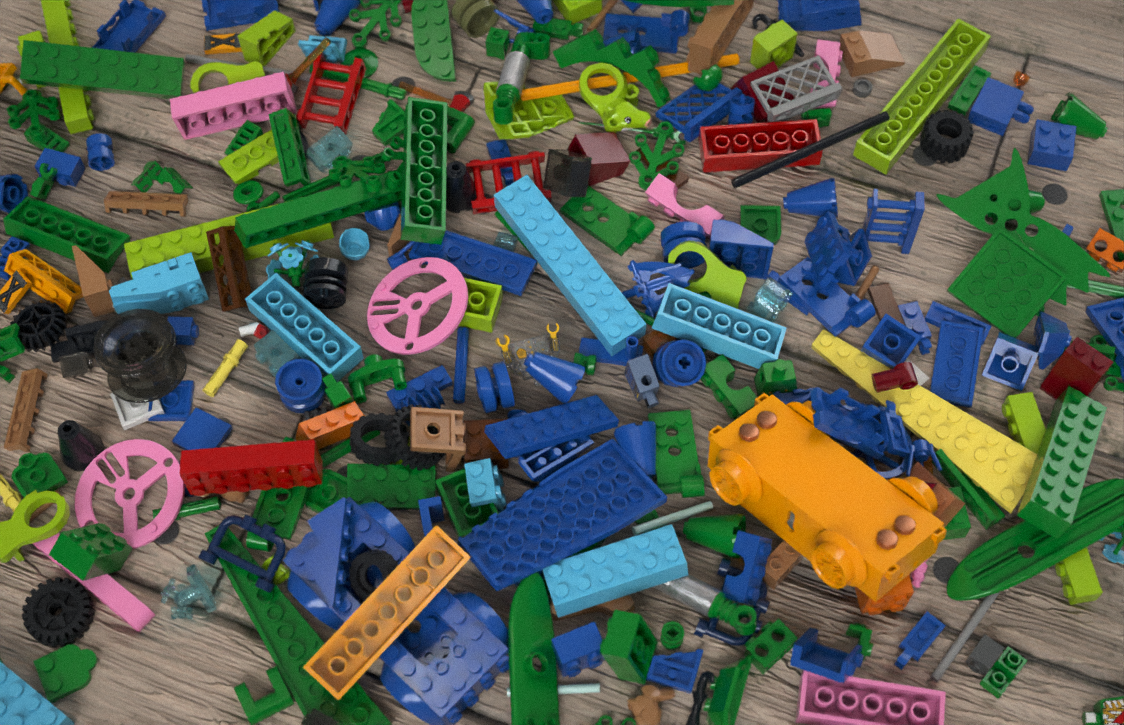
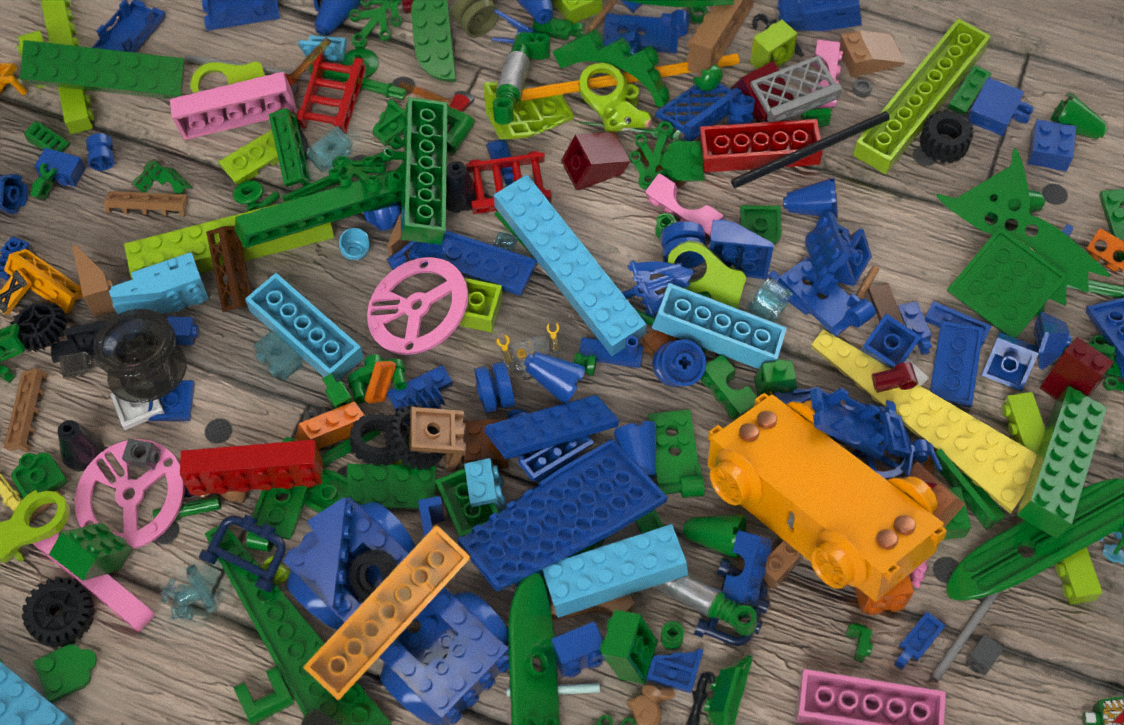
green arch [3,196,130,274] -> none
green plant [7,89,61,142] -> none
blue tile [172,407,233,450] -> none
light yellow pin [202,339,248,397] -> none
tile [204,33,242,55] -> none
green slope [224,120,263,156] -> none
lime wedge [238,10,296,67] -> none
arm [239,322,269,339] -> none
medium azure plant [266,240,319,288] -> none
blue wheel [275,359,326,413] -> none
black wheel [302,257,348,309] -> none
blue axle [453,327,469,404] -> none
green brick [485,27,510,59] -> none
clear smoke brick [543,149,592,197] -> none
green hinge [560,184,655,256] -> none
sand blue torso [624,354,660,408] -> none
light aqua bar [632,501,713,535] -> none
green brick [744,618,798,675] -> none
blue panel [790,628,864,683] -> none
blue fence [862,189,925,254] -> none
green slope [979,646,1028,699] -> none
clear orange hinge [1013,70,1030,86] -> none
none -> dark grey brick [122,439,161,470]
none -> orange tile [364,361,396,403]
none -> green wheel [655,213,676,239]
none -> green plate [660,141,704,182]

